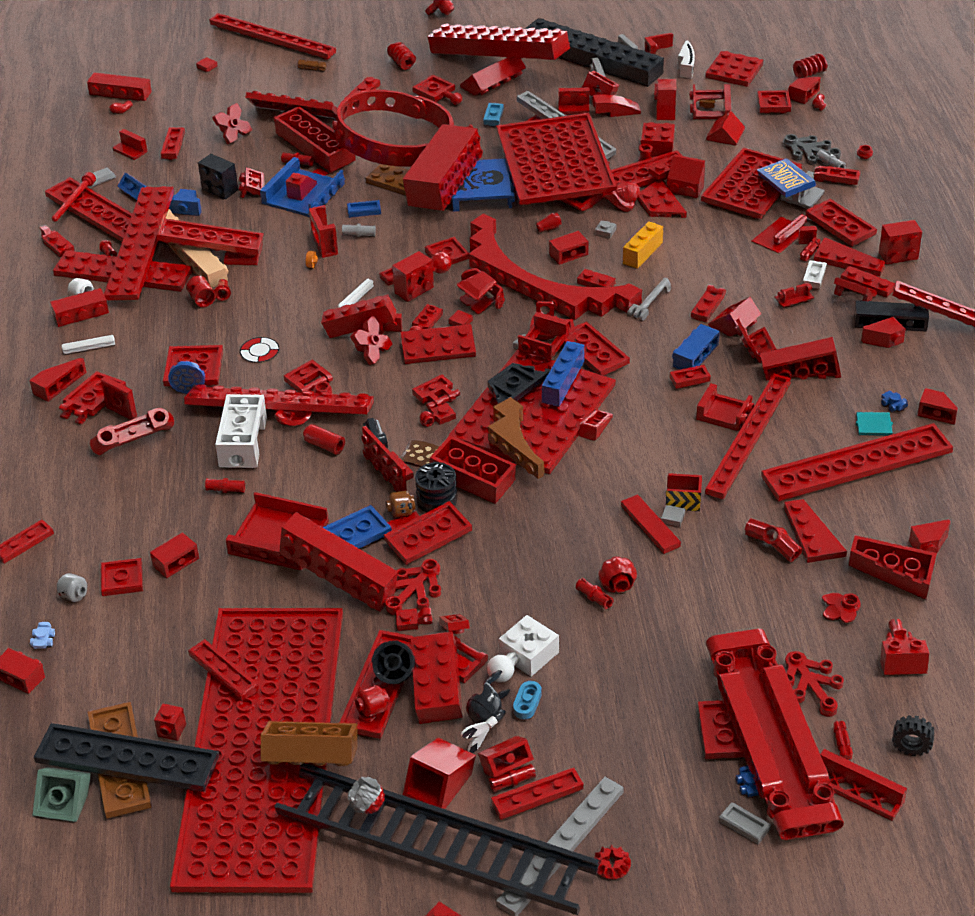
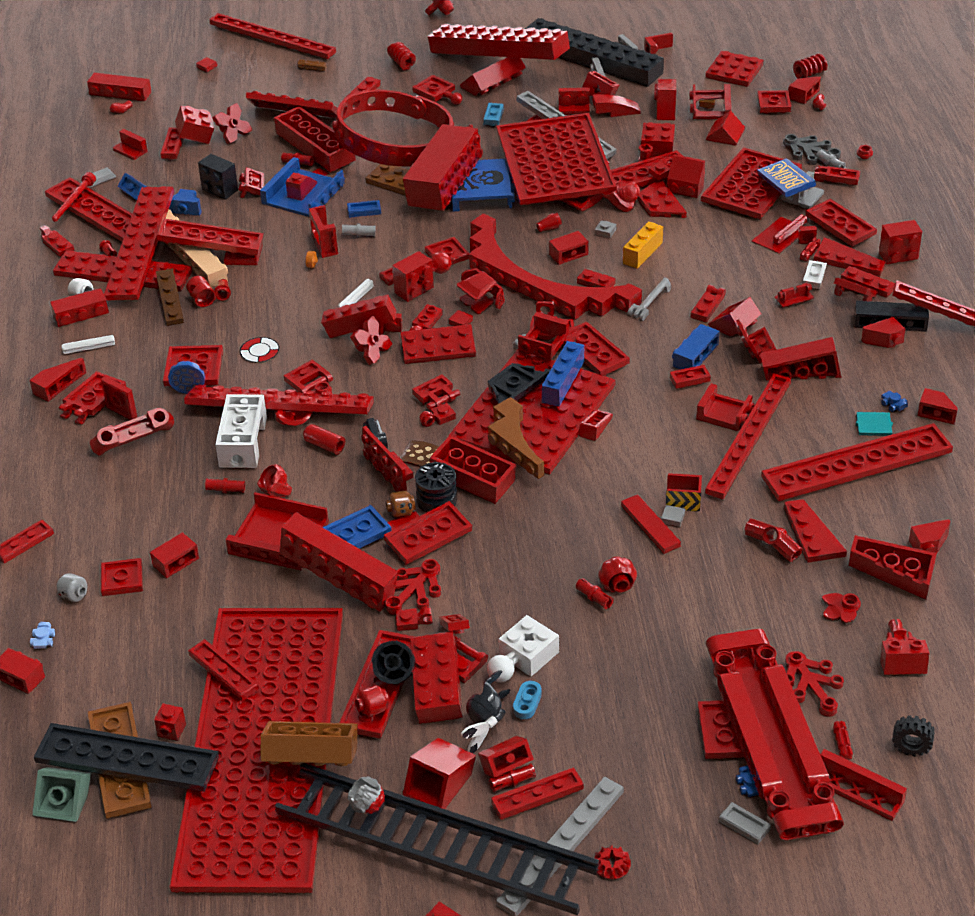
white slope [678,41,695,79] -> none
none -> reddish brown plate [156,269,184,326]
none -> red brick [175,105,214,144]
none -> red hair [257,464,292,498]

